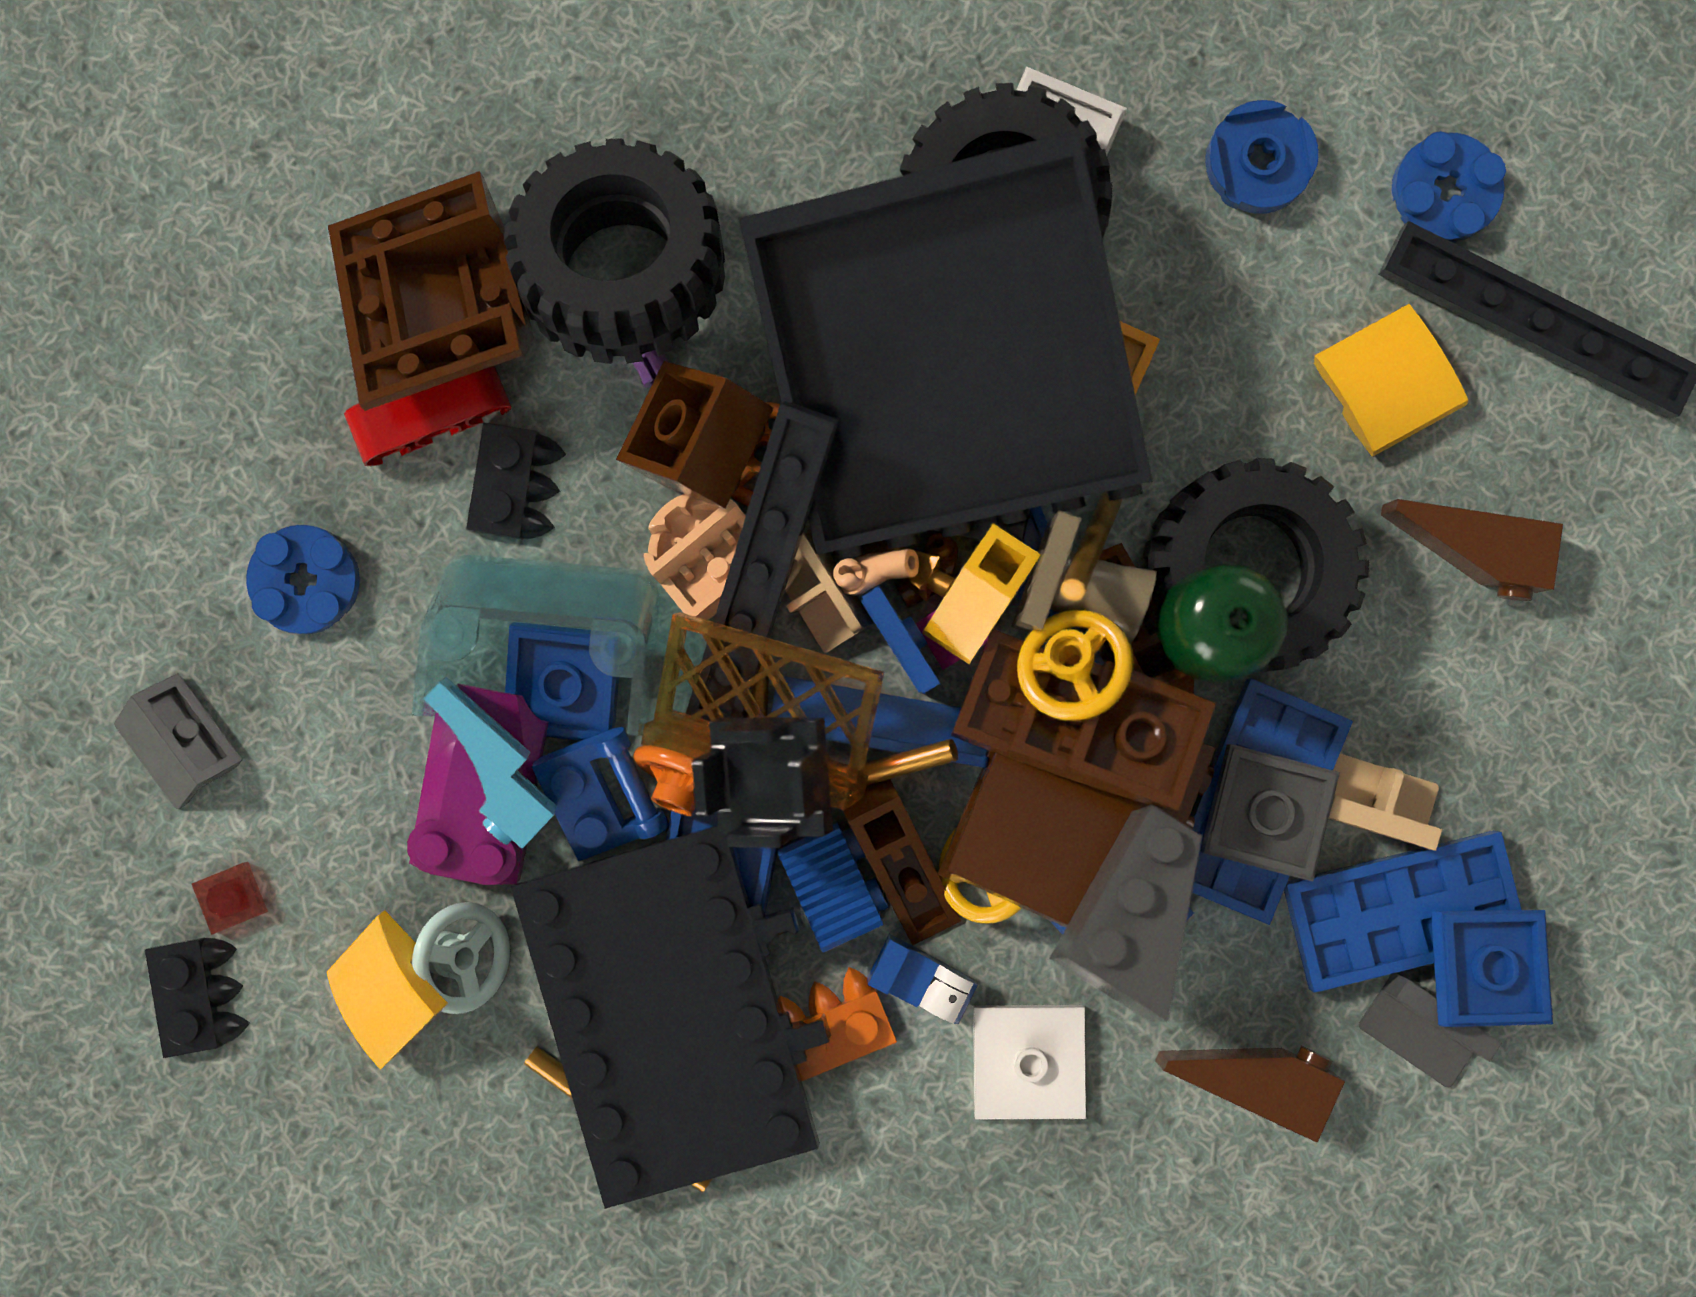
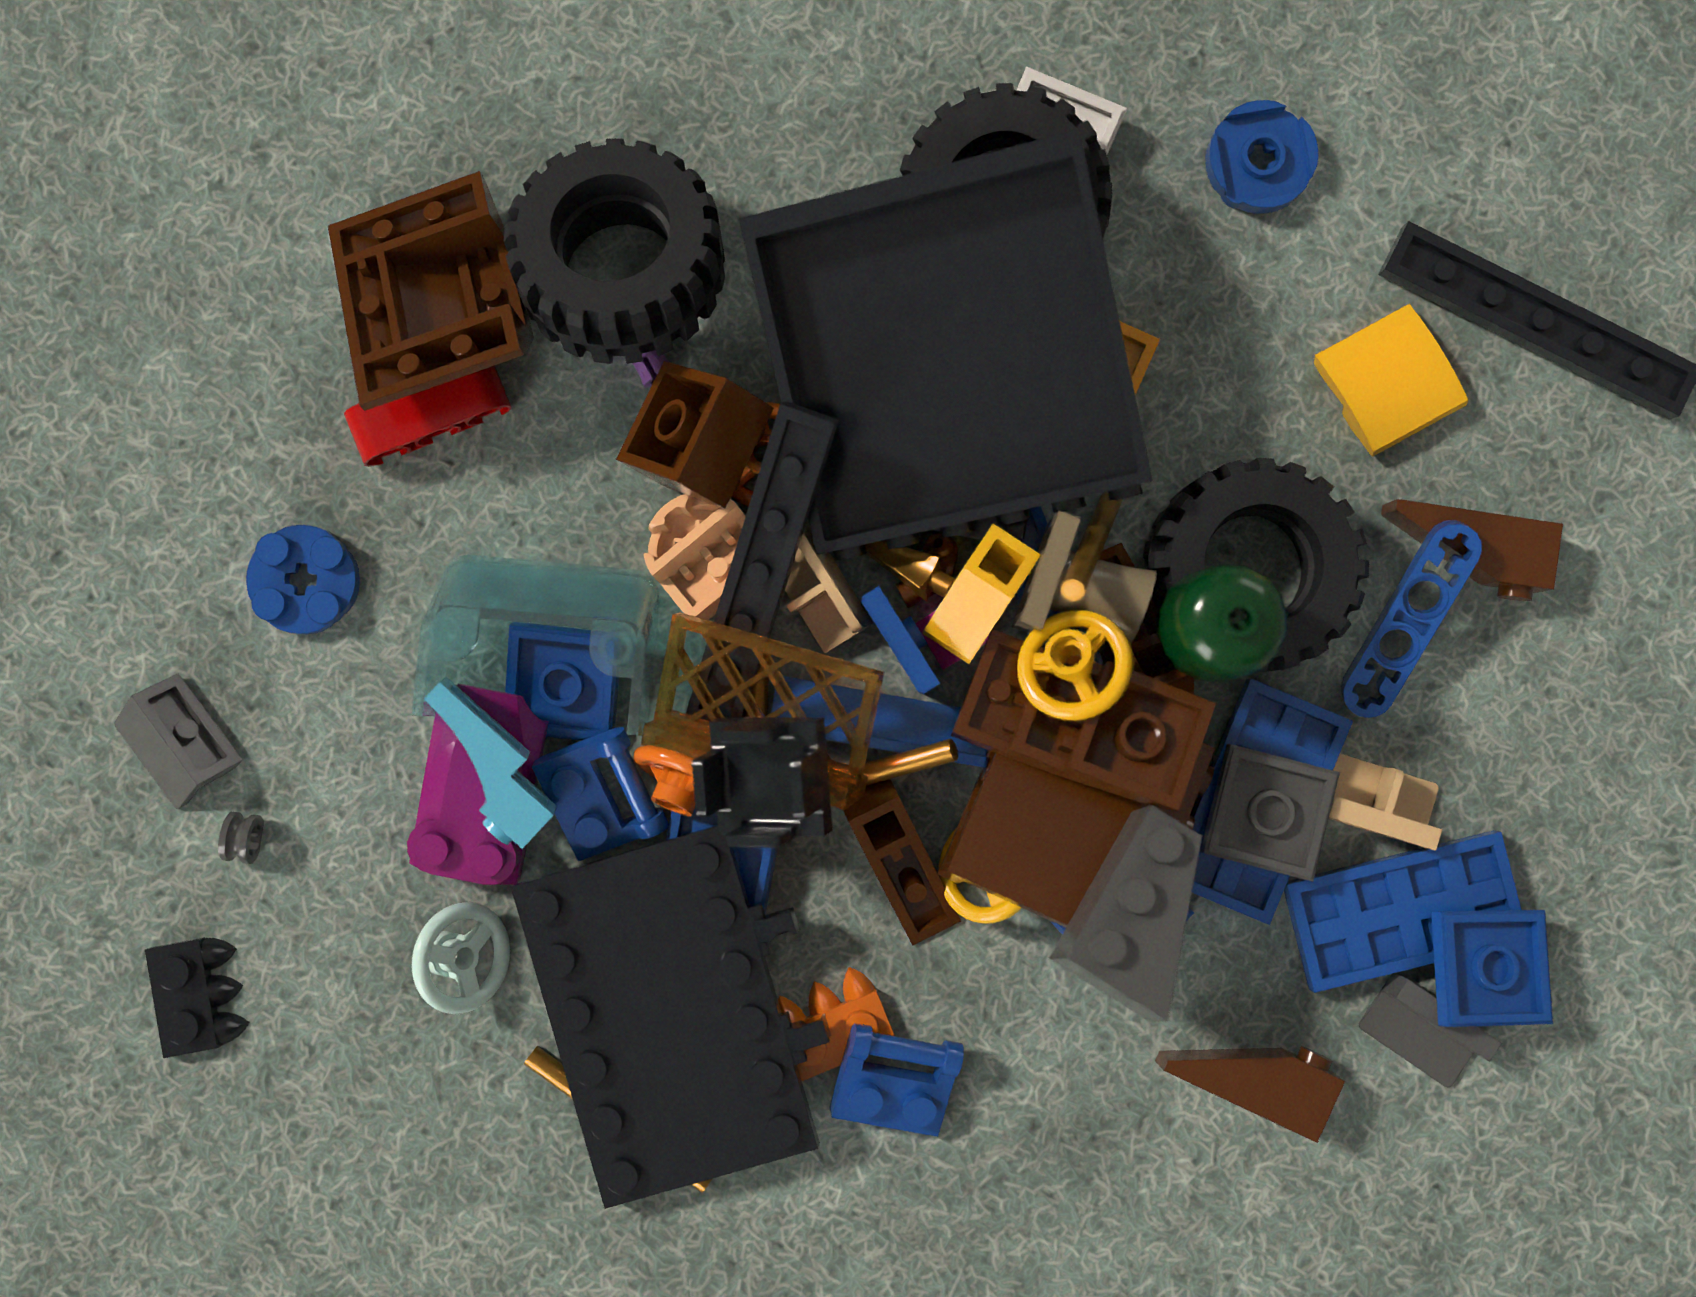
clear red plate [192,862,268,935] -> none
yellow slope [327,910,448,1070] -> none
black plate [466,423,566,540] -> none
blue brick [777,820,889,953] -> none
light nougat arm [833,549,919,595] -> none
blue leg [867,933,978,1025] -> none
white plate [973,1005,1086,1119] -> none
blue plate [1391,131,1506,243] -> none
none -> dark grey bush [218,811,264,864]
none -> blue plate [829,1023,964,1137]
none -> blue beam [1341,520,1482,718]

